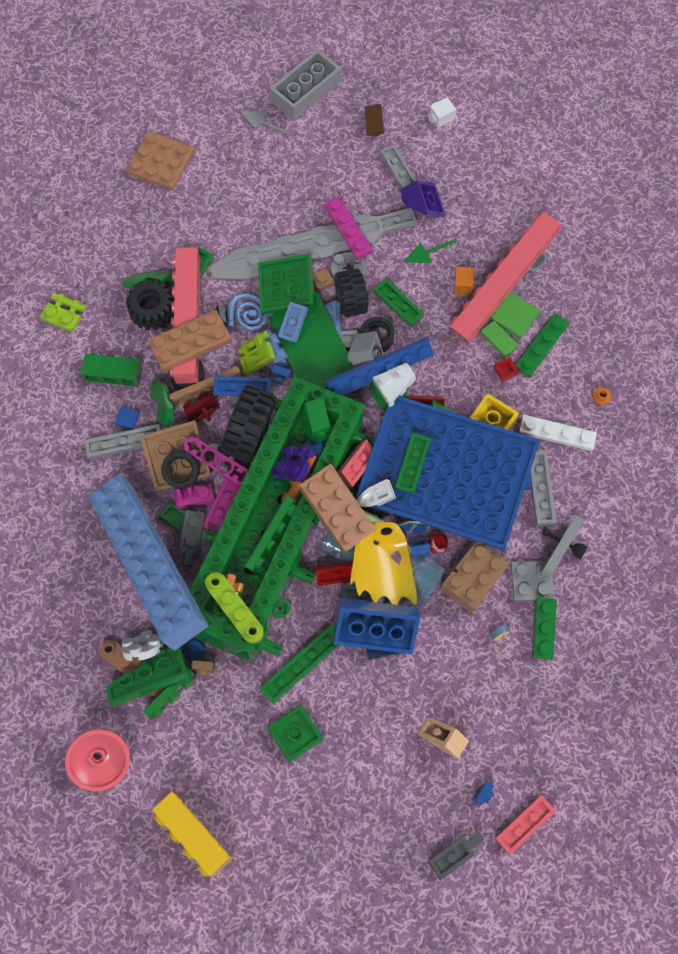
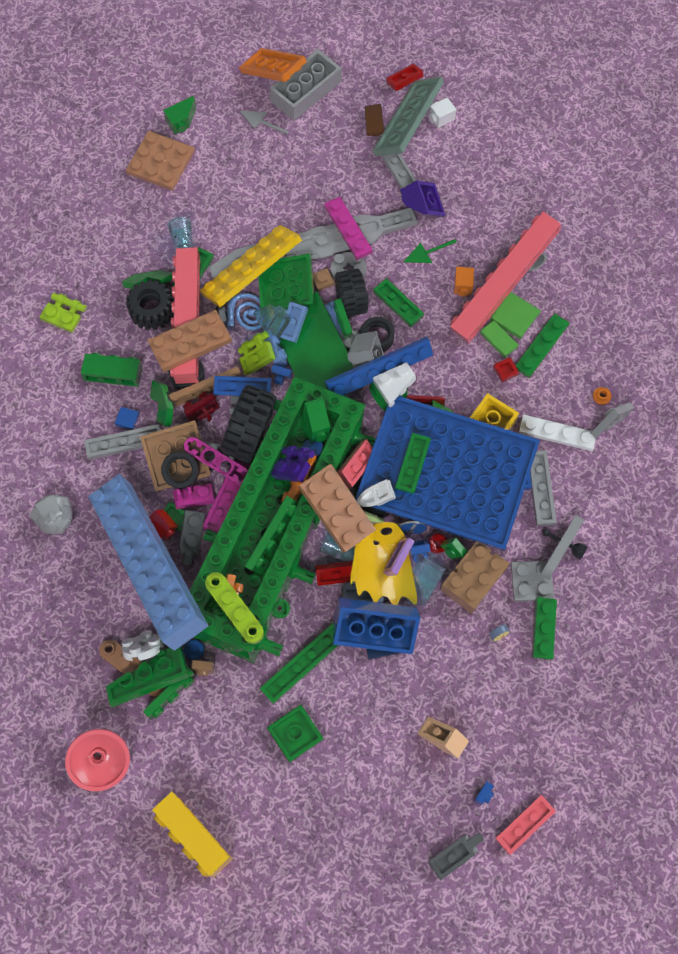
none -> light grey helmet [30,495,72,535]
none -> red brick [149,509,178,540]
none -> green slope [163,96,196,134]
none -> clear light blue plant [167,217,194,252]
none -> yellow plate [200,225,302,307]
none -> orange plate [239,48,307,82]
none -> clear light blue slope [253,304,291,338]
none -> green tile [333,298,353,339]
none -> sand green plate [372,77,444,156]
none -> medium lavender tile [383,538,415,576]
none -> red plate [386,63,424,91]
none -> green plate [440,538,468,559]
none -> light grey wing [591,402,635,439]

